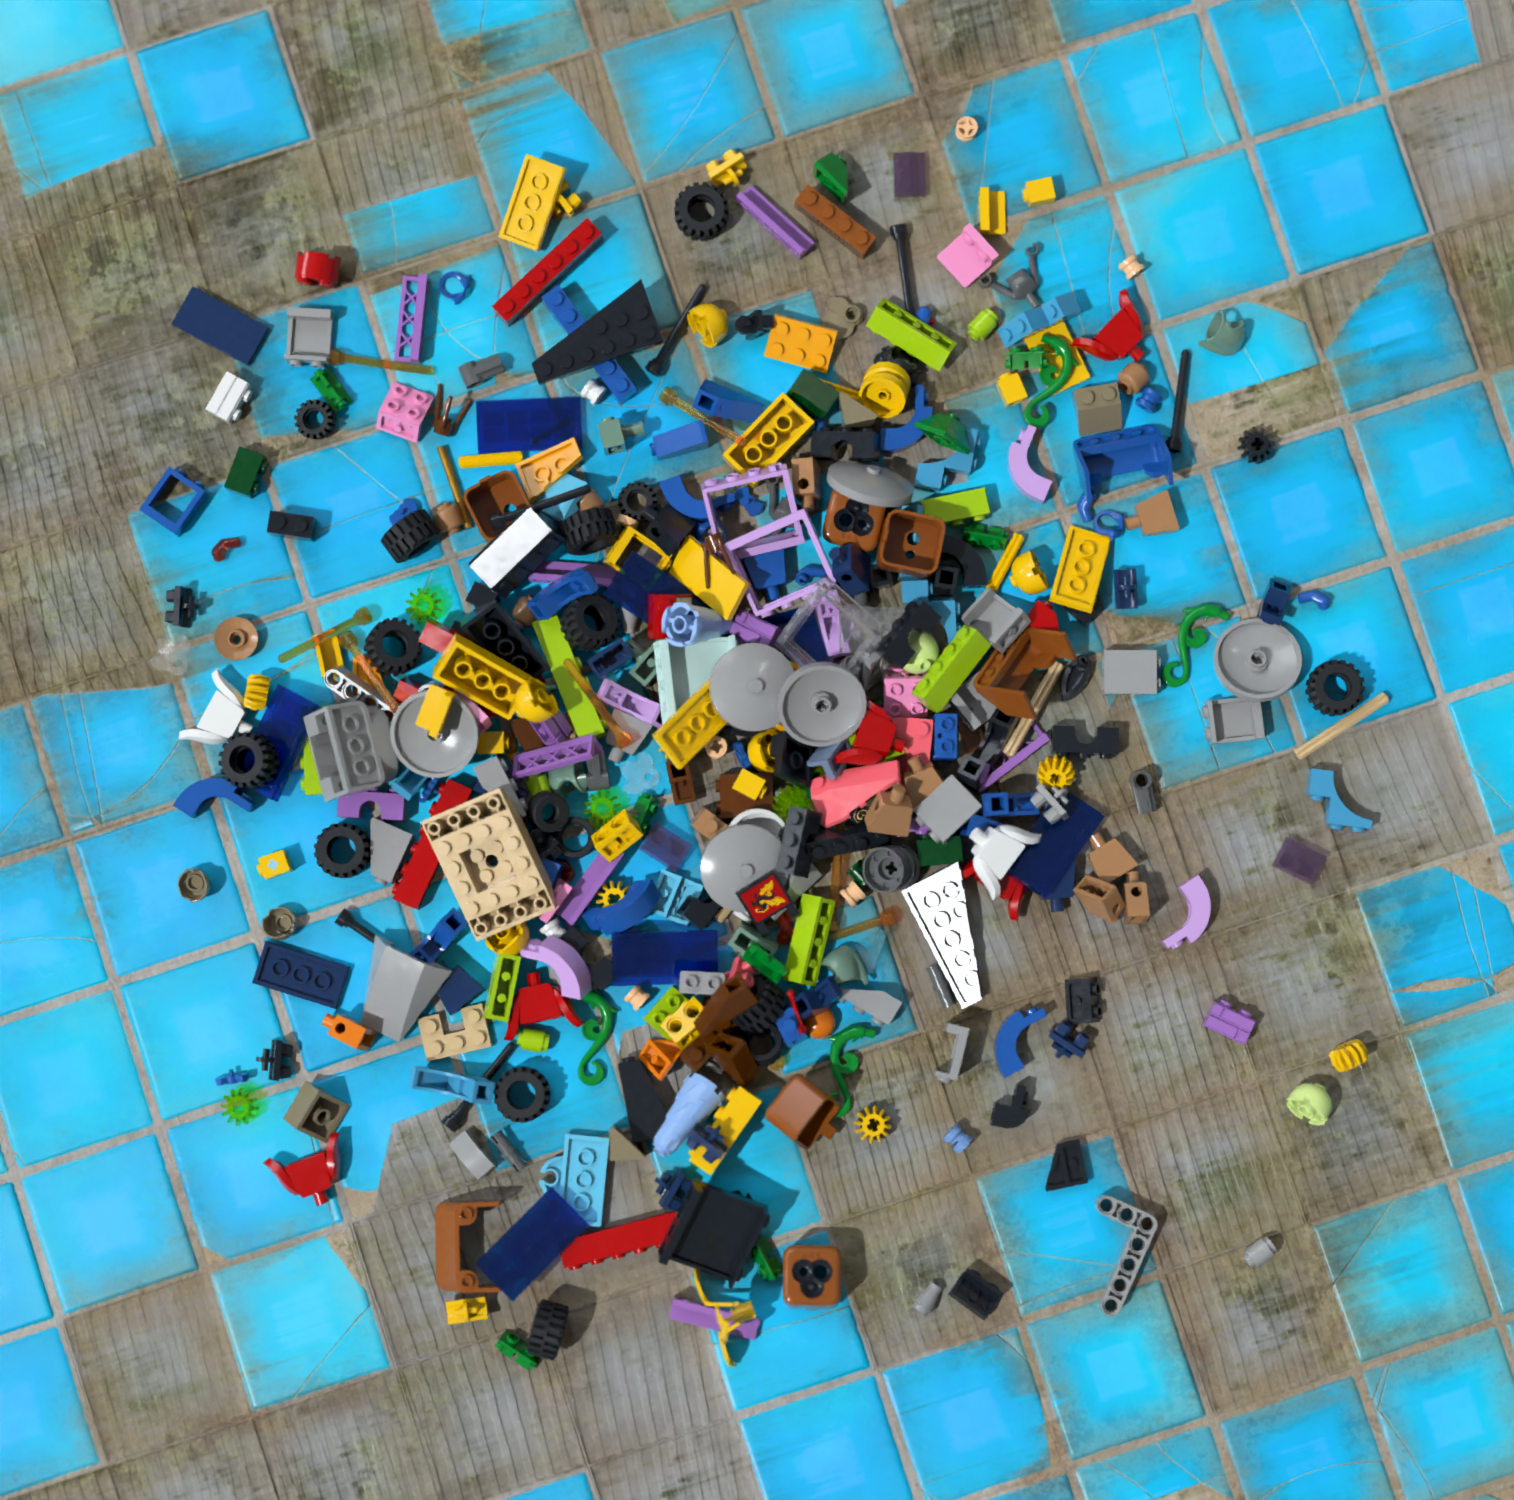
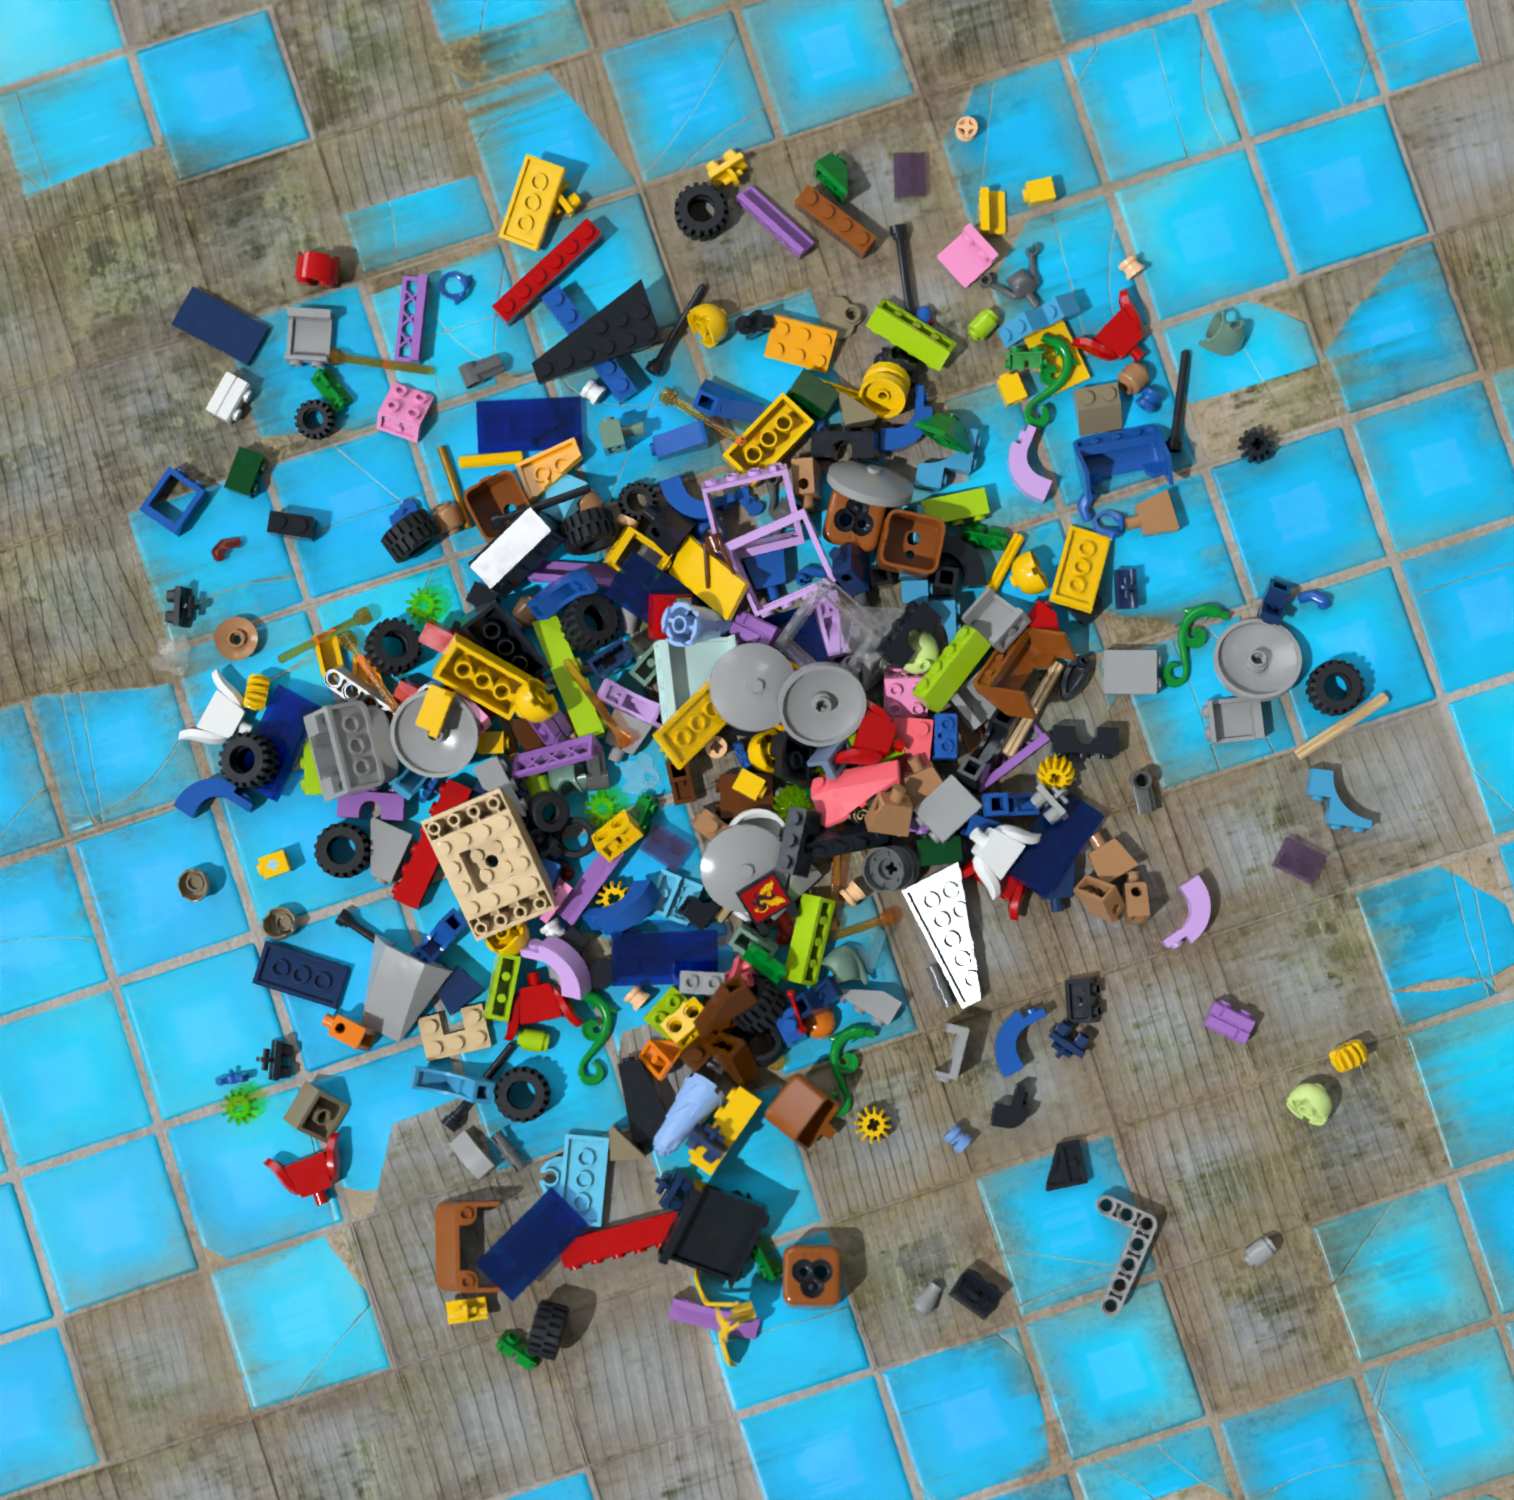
reddish brown plant [432,384,473,437] -> none
dark green bush [846,860,866,888] -> none

